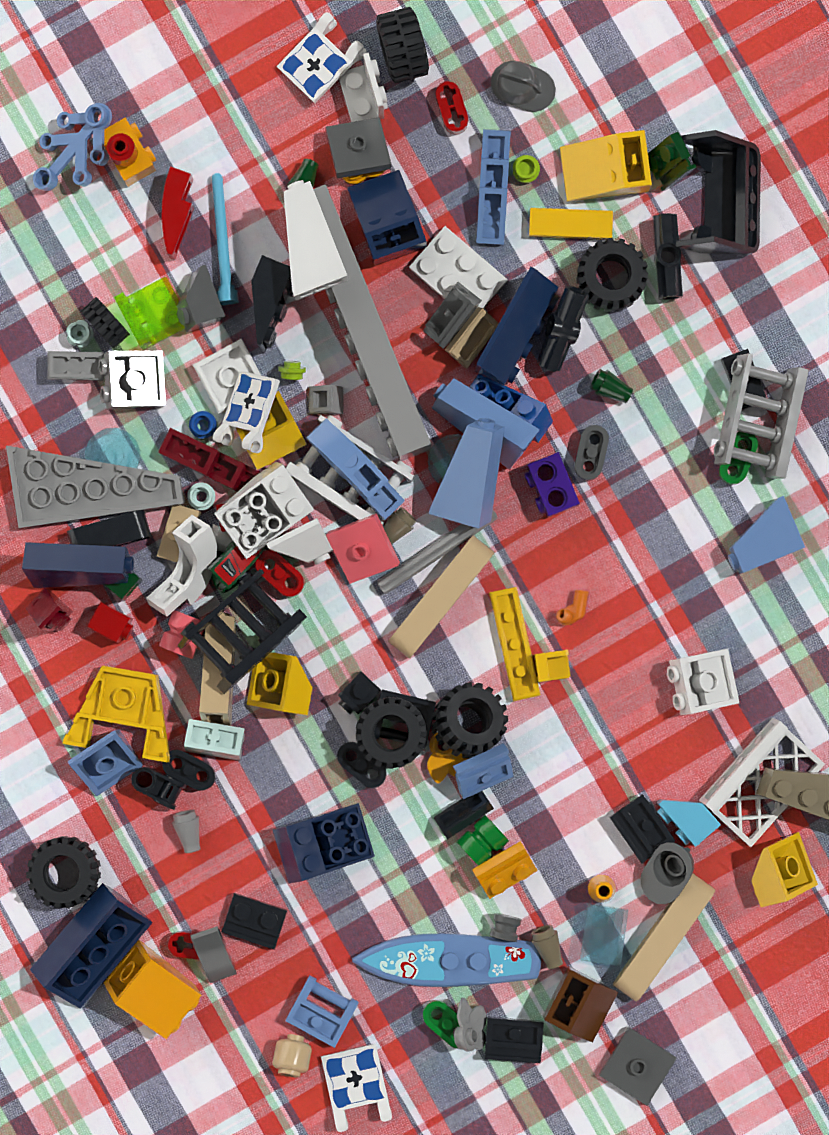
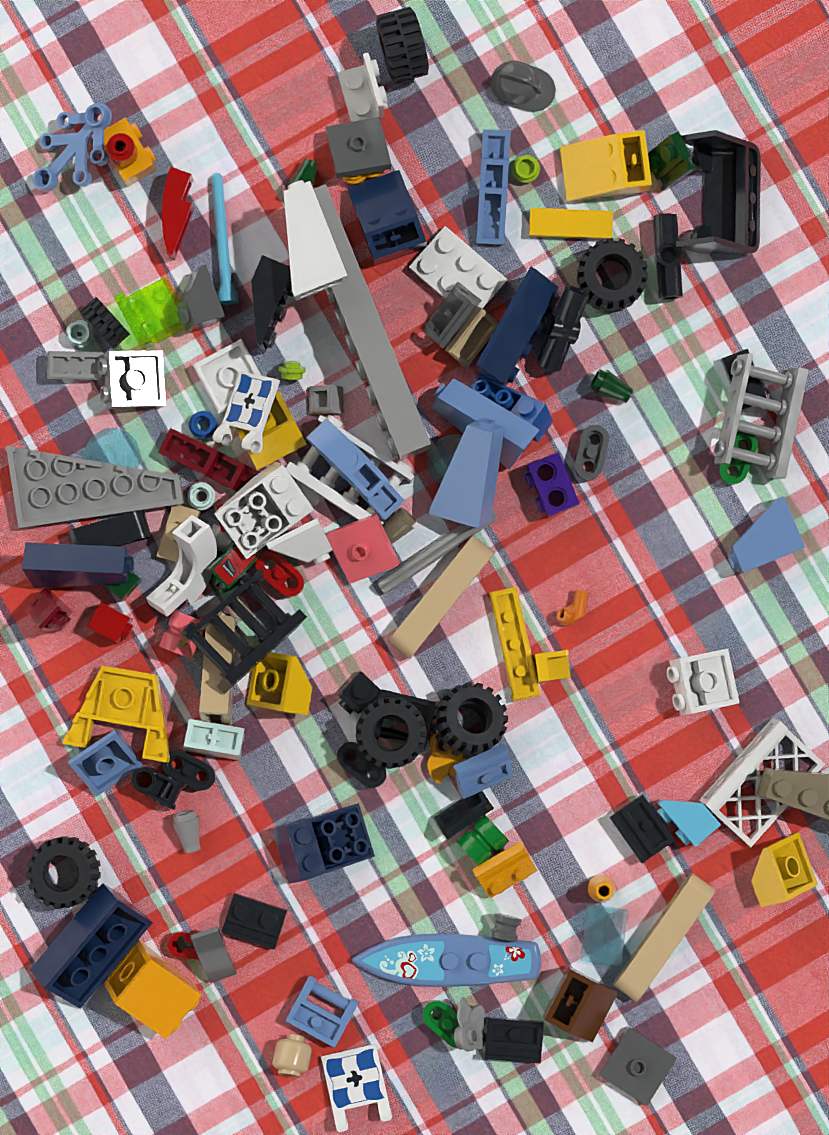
white flag [277,12,367,103] -> none
red beam [436,81,468,135] -> none
dark tan cone [531,925,563,969] -> none
dark grey piece [641,842,695,904] -> none

